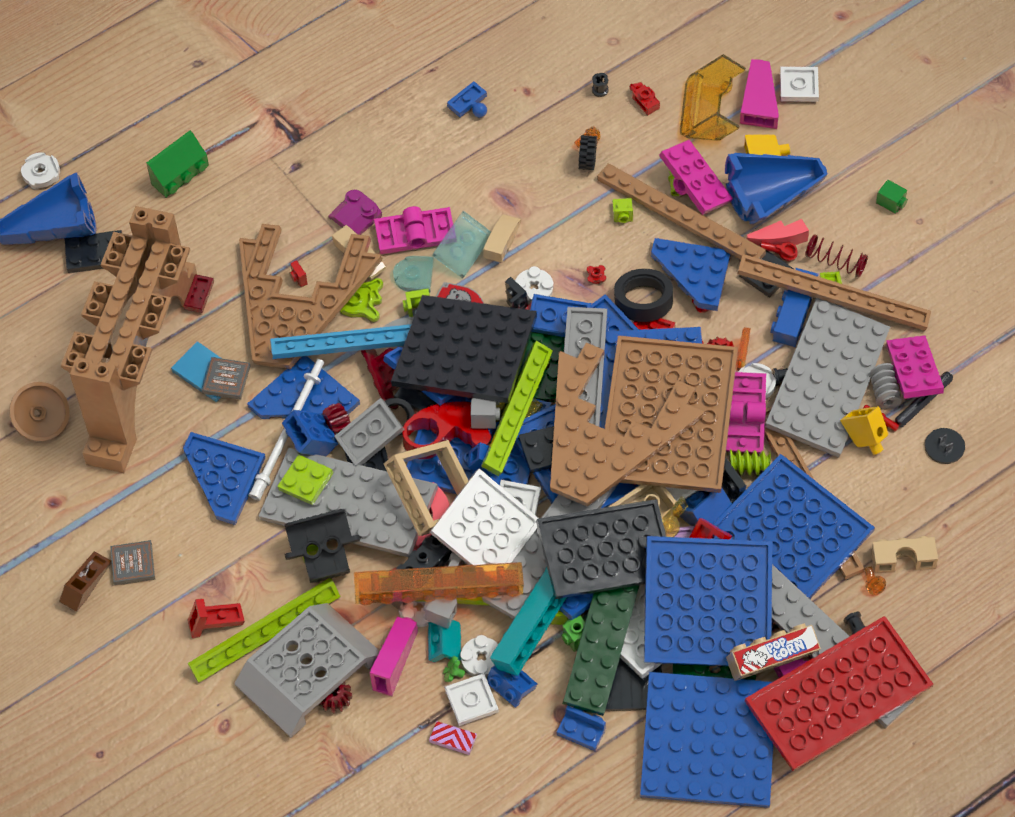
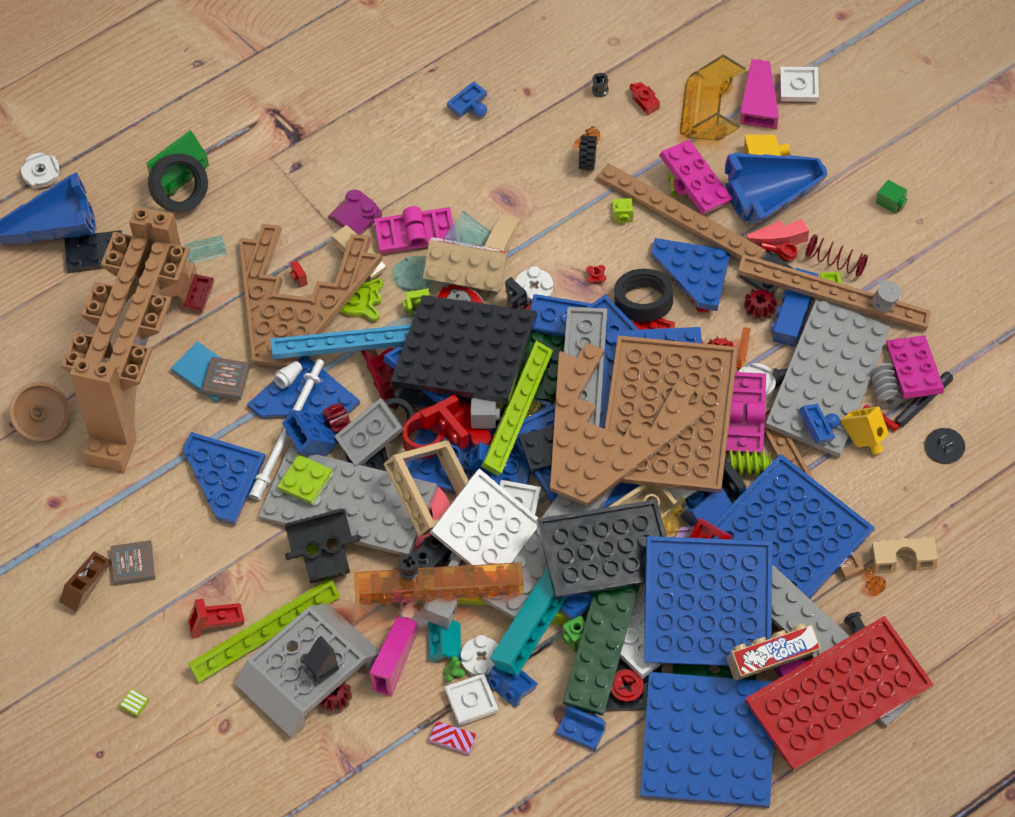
none -> lime tile [120,688,149,718]
none -> black tyre [148,153,208,212]
none -> clear light blue tile [184,235,227,263]
none -> white cone [274,361,302,389]
none -> black slope [304,636,339,684]
none -> black bush [400,554,419,580]
none -> red bracket [421,395,469,450]
none -> tan brick [423,237,508,292]
none -> red gear [611,670,644,703]
none -> dark red gear [743,287,777,321]
none -> blue plate [798,403,840,444]
none -> light grey piece [872,281,901,313]

